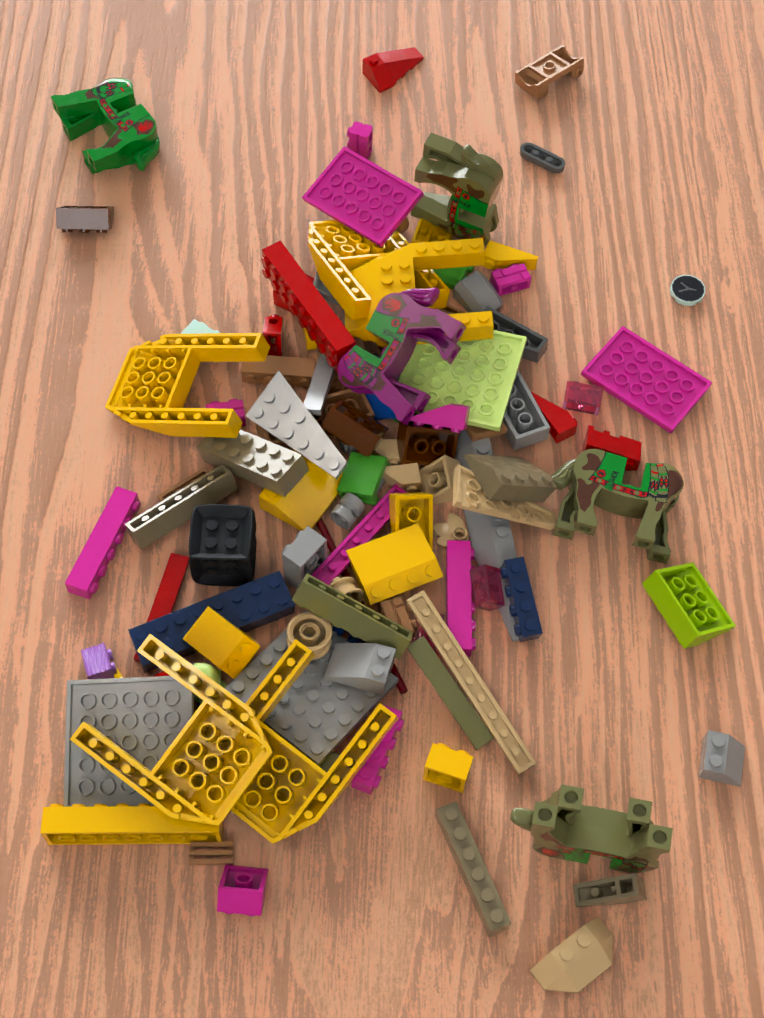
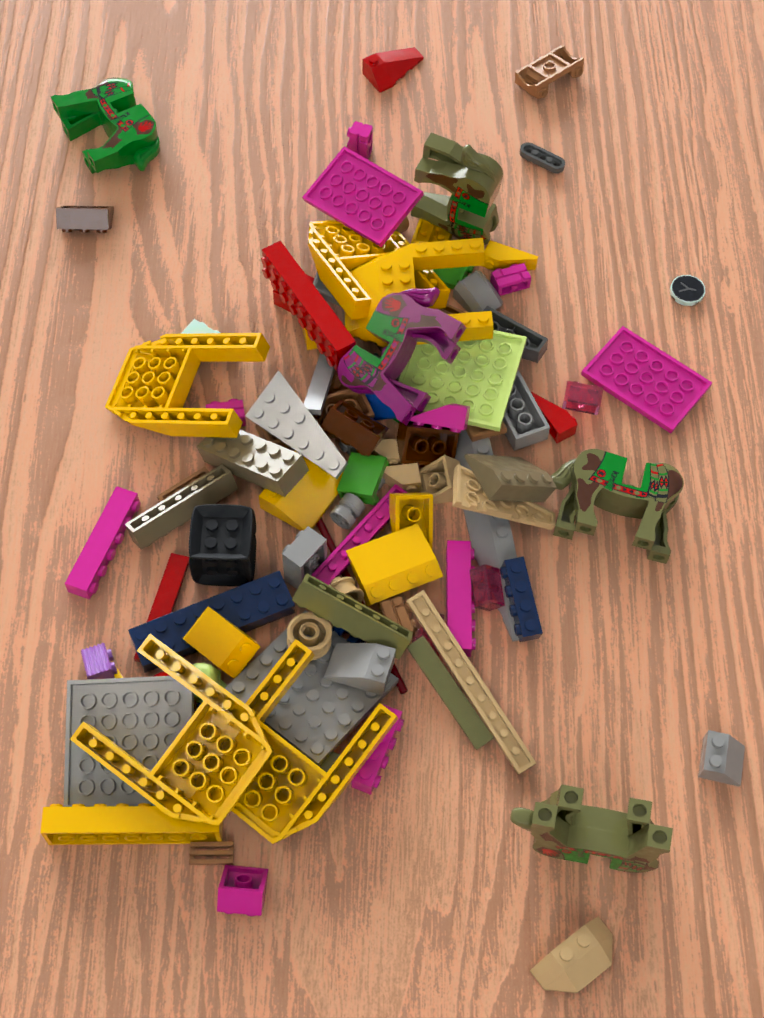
medium nougat brick [241,355,317,387] -> none
red torso [263,314,284,356] -> none
yellow brick [423,743,473,793] -> none
tan plate [433,513,469,547] -> none
dark tan brick [435,801,511,937] -> none
dark tan slope [573,873,647,907] -> none
red wedge [582,425,642,471] -> none
lime slope [642,562,736,649] -> none

